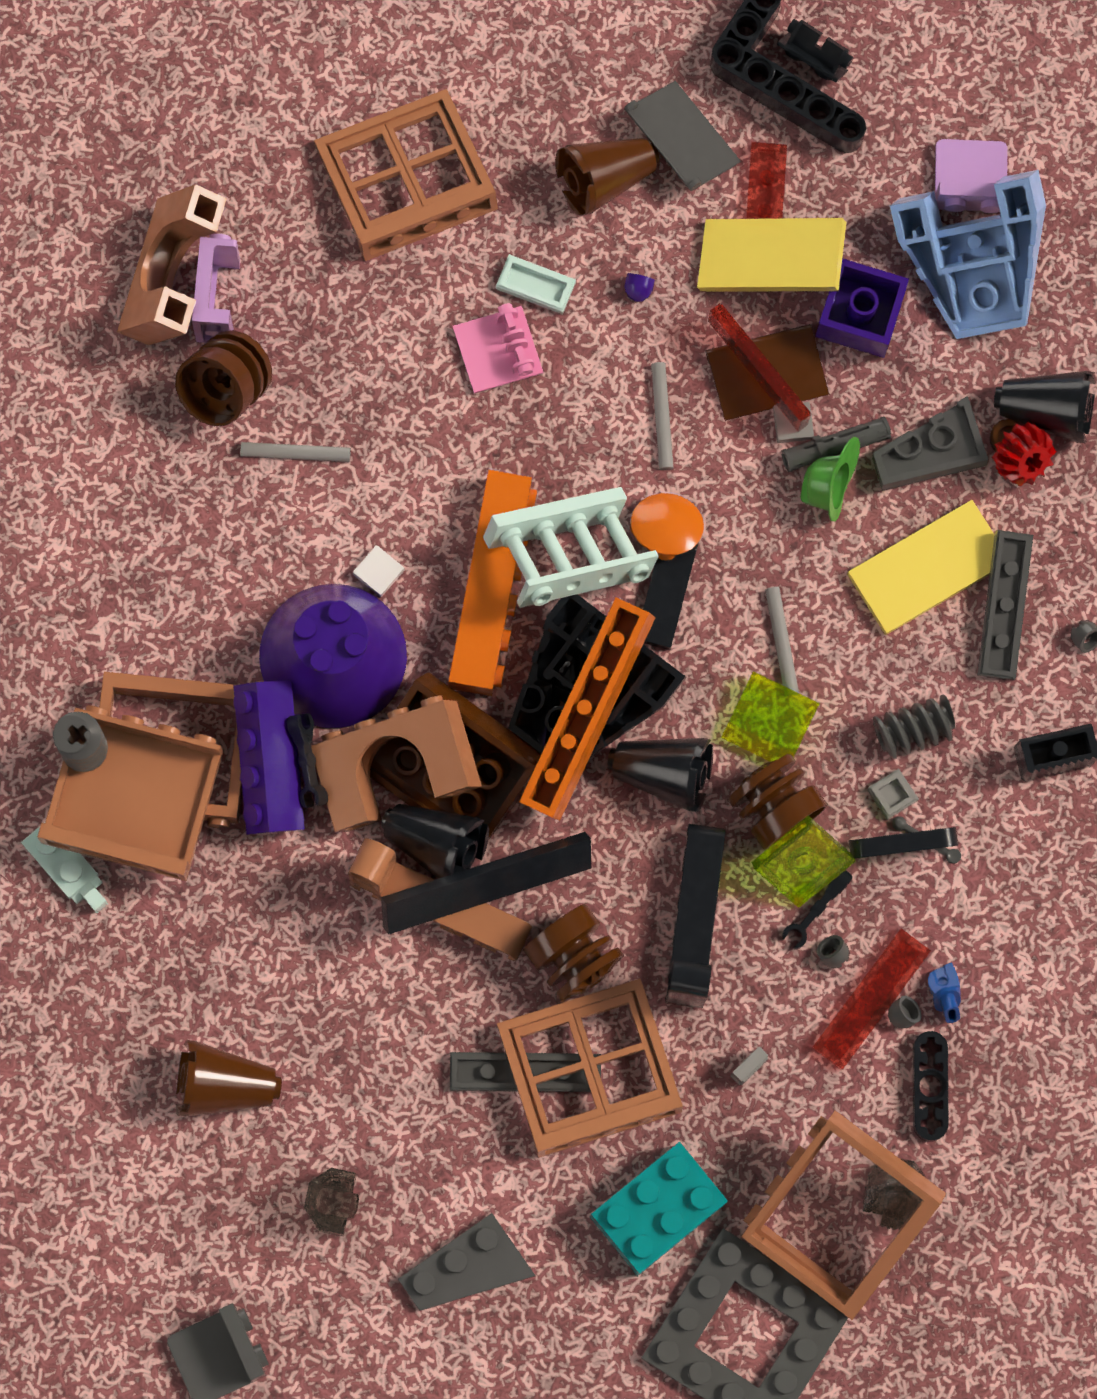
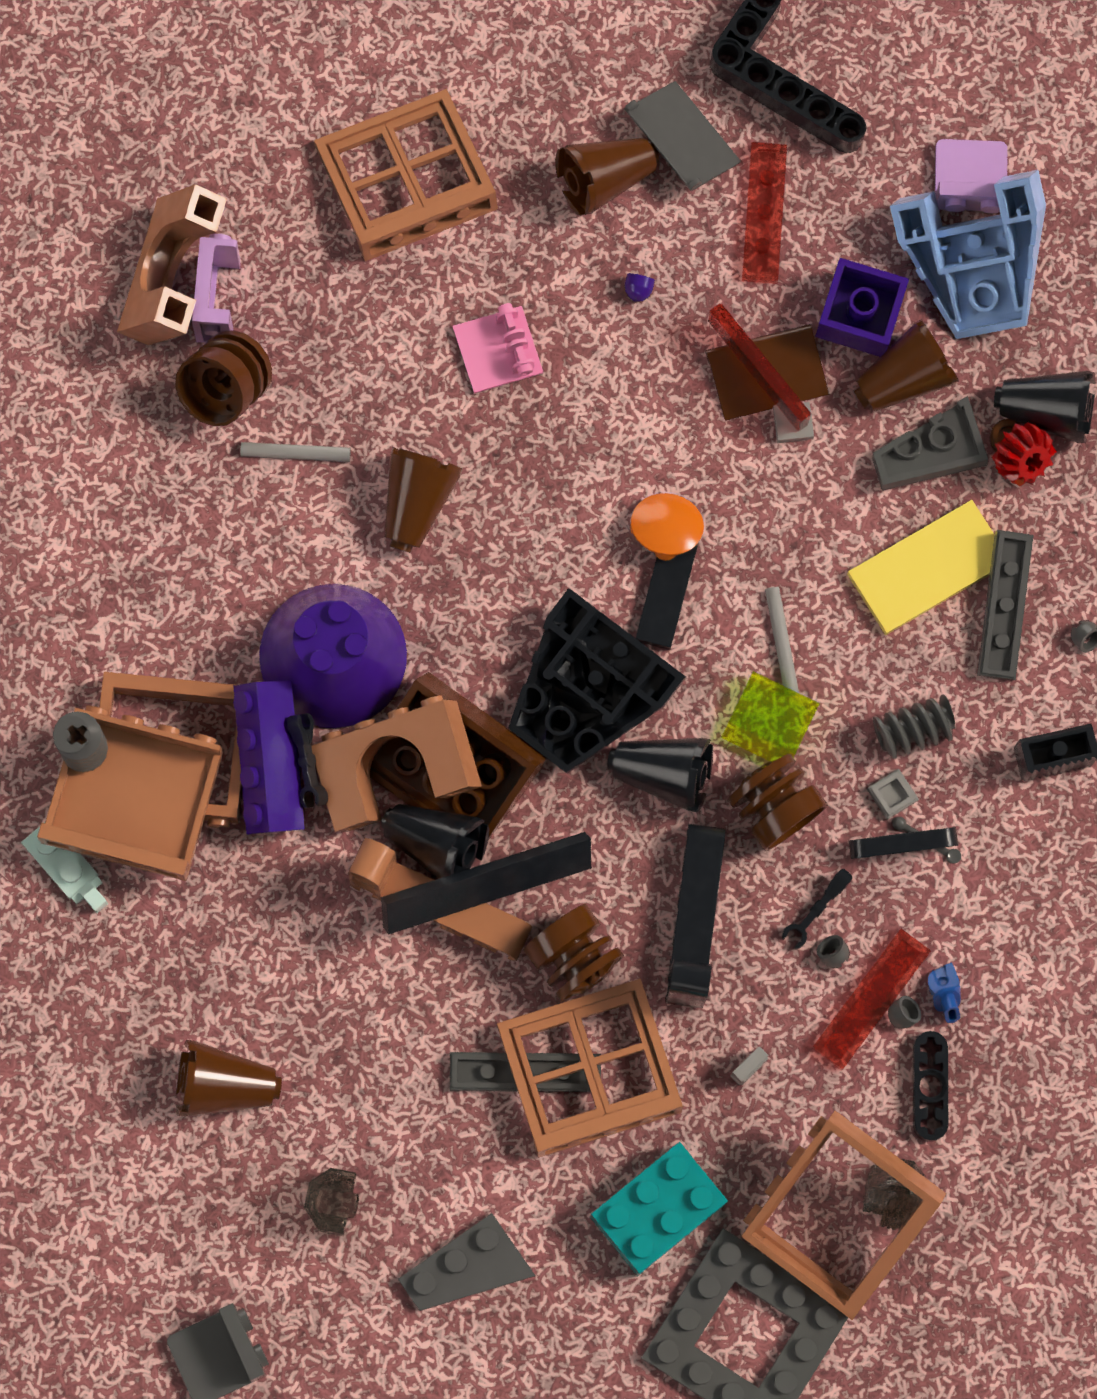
white tile [353,545,405,597] -> none
orange brick [448,470,538,696] -> none
light aqua fence [483,487,659,608] -> none
light aqua tile [496,254,576,314] -> none
orange brick [519,597,655,821] -> none
light grey bar [651,362,674,470] -> none
light yellow tile [697,218,847,292] -> none
clear neon green tile [751,816,856,908] -> none
black hinge [777,19,854,83] -> none
dark grey pin [781,416,891,472] -> none
bright green piece [800,437,860,522] -> none
none -> reddish brown cone [384,447,463,553]
none -> reddish brown cone [854,319,959,412]

